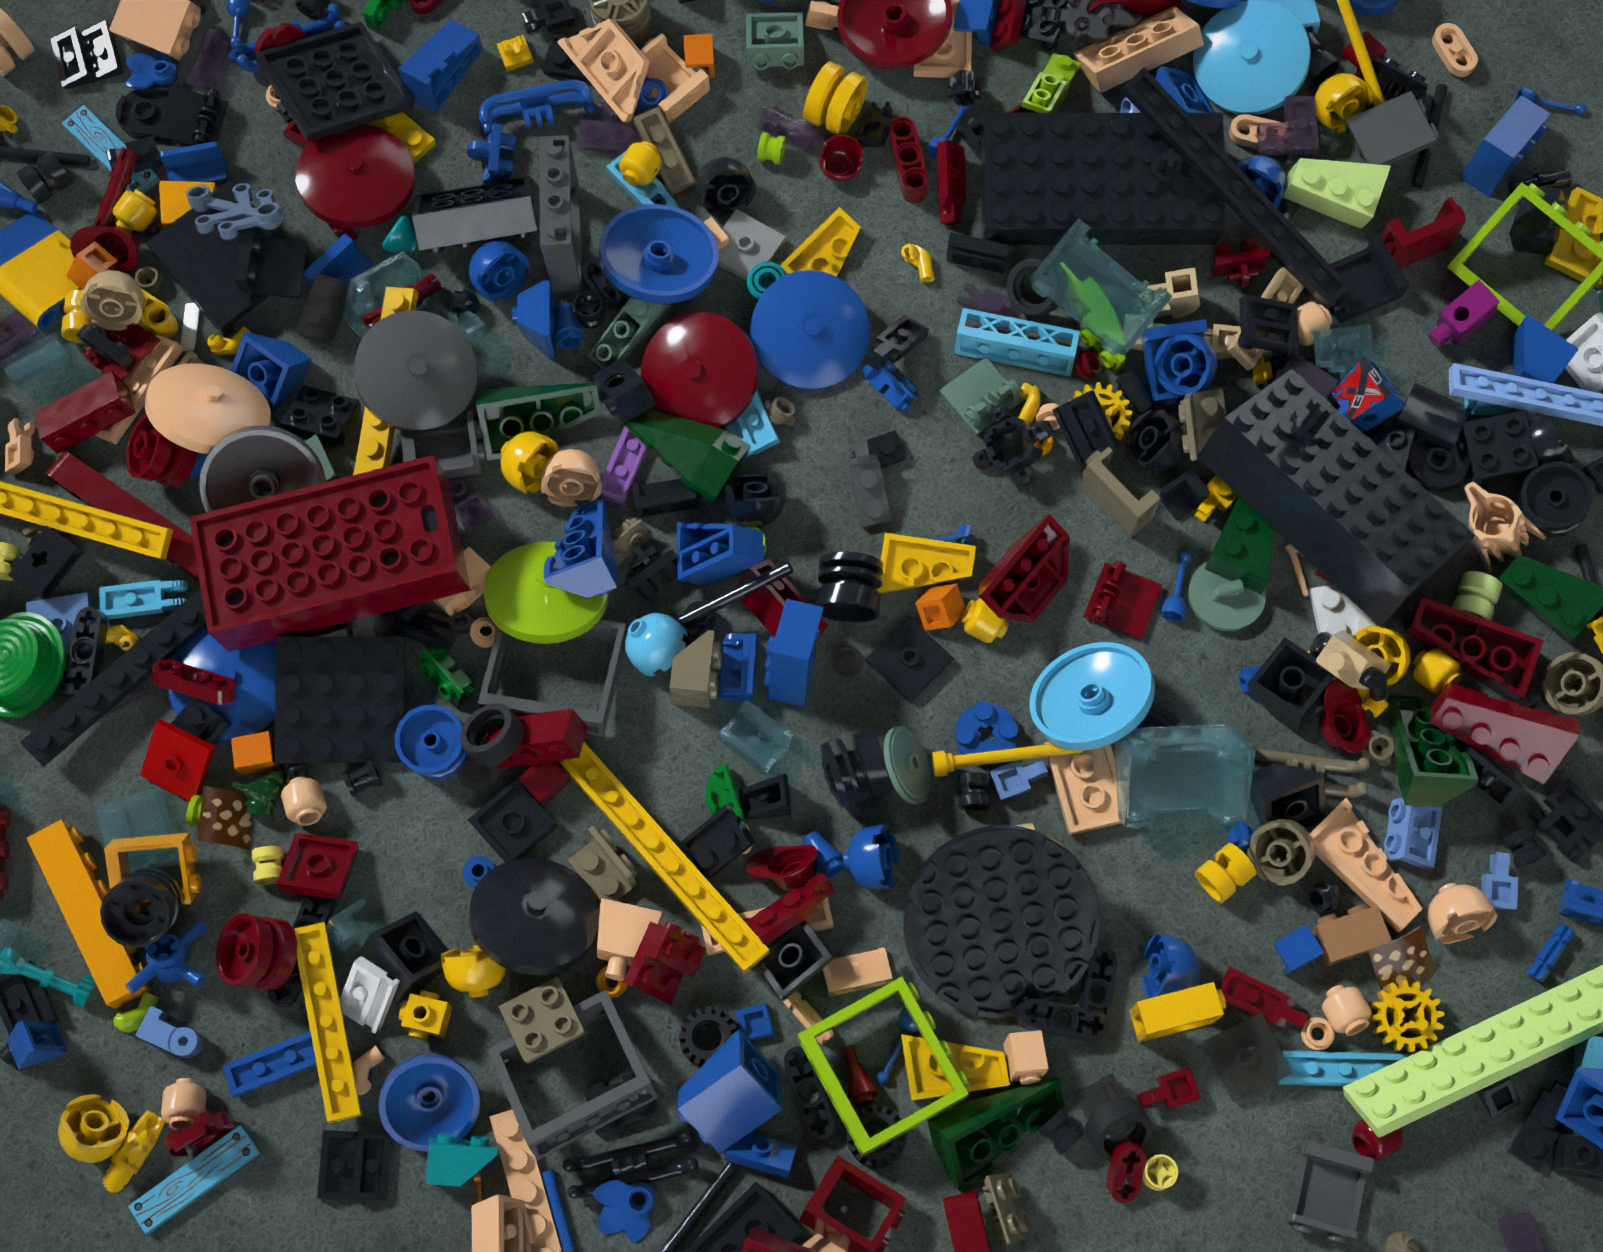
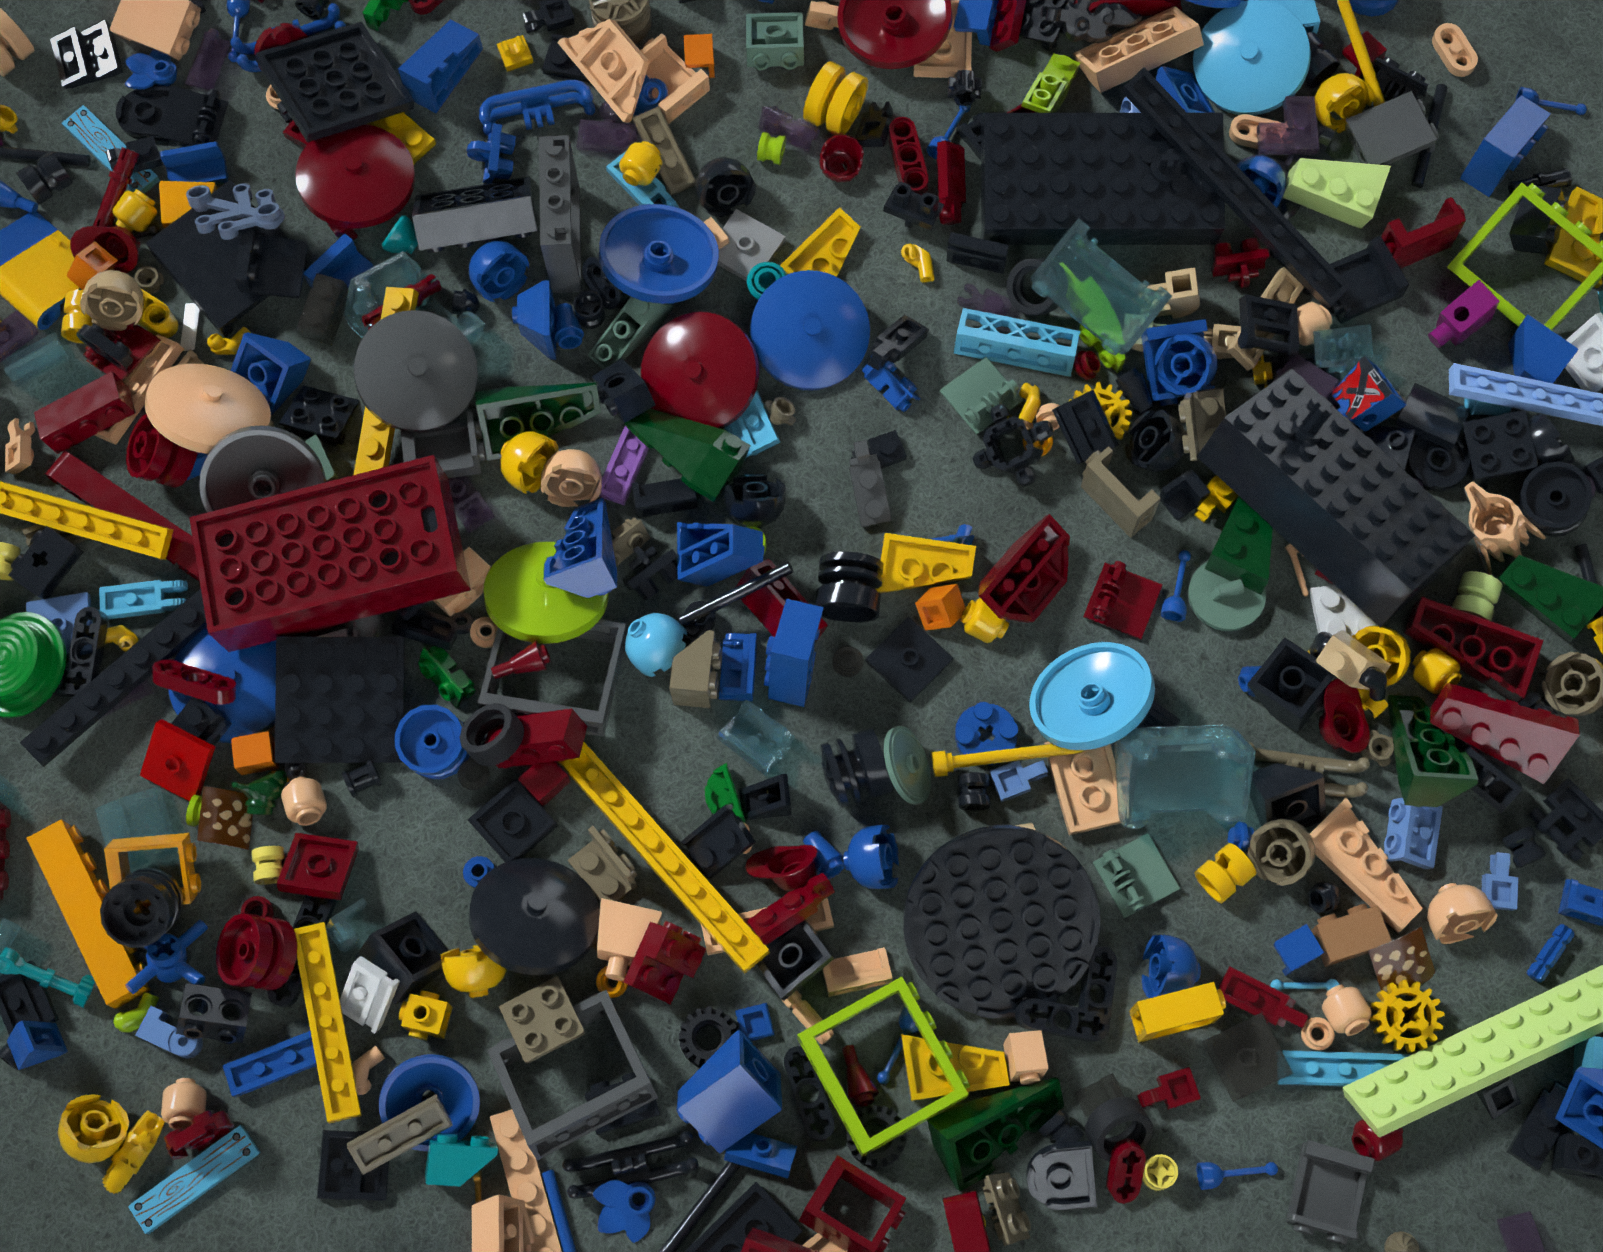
none -> black brick [176,983,252,1044]
none -> dark red plate [241,896,274,918]
none -> dark tan tile [347,1094,453,1175]
none -> dark red cone [491,641,551,679]
none -> black hips [883,182,944,231]
none -> tile [1026,1140,1097,1210]
none -> sand green hinge [1092,833,1180,919]
none -> blue hinge [1196,1162,1278,1190]
none -> medium azure hinge [1270,979,1339,991]

